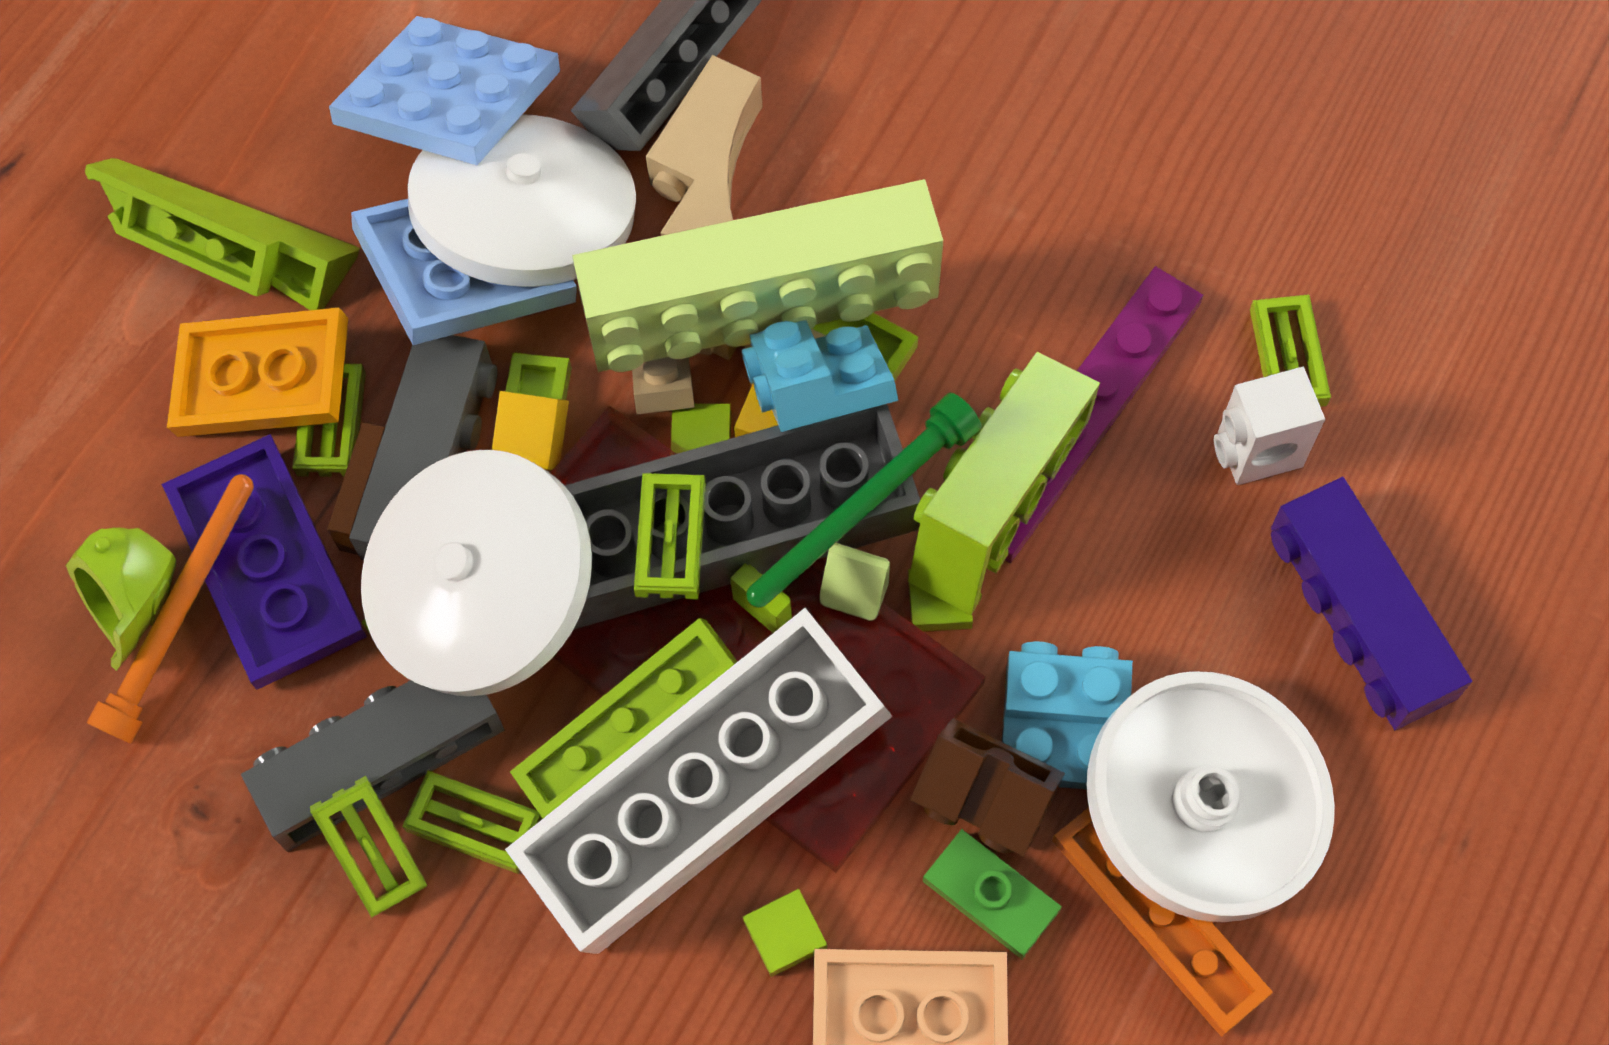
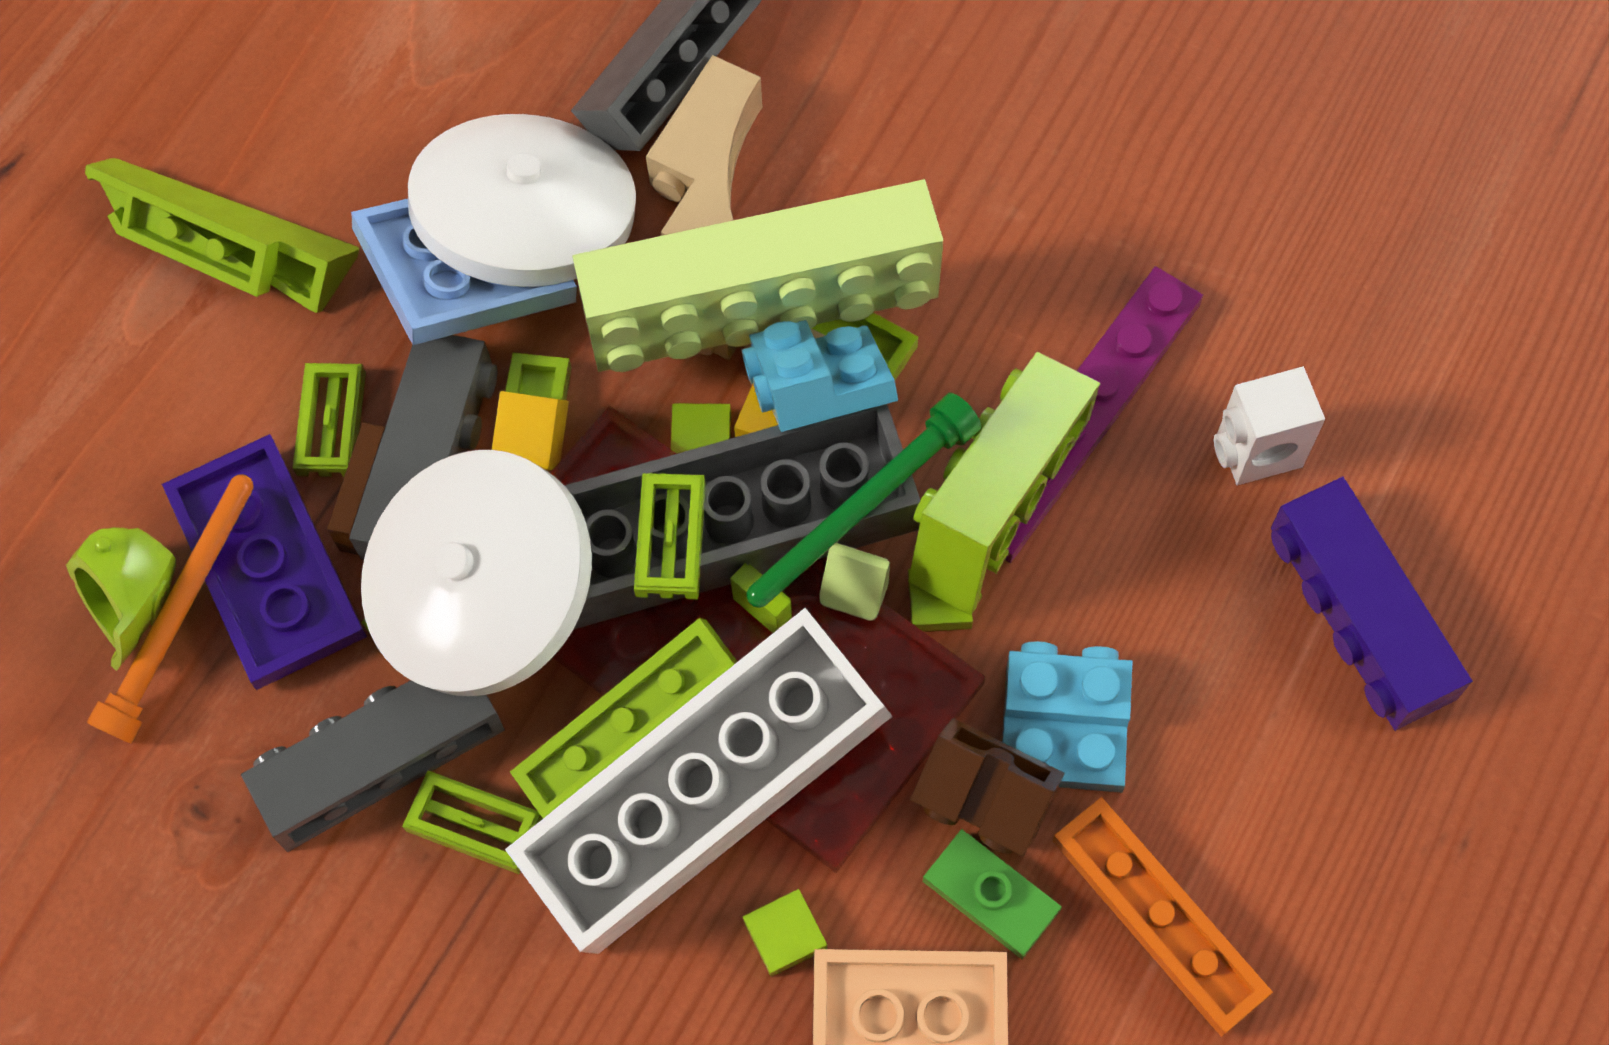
light orange plate [167,307,348,437] -> none
lime tile [310,776,427,918] -> none
light blue plate [329,16,560,165] -> none
tan plate [632,357,695,414] -> none
white dish [1087,671,1335,922] -> none
lime tile [1250,295,1331,407] -> none

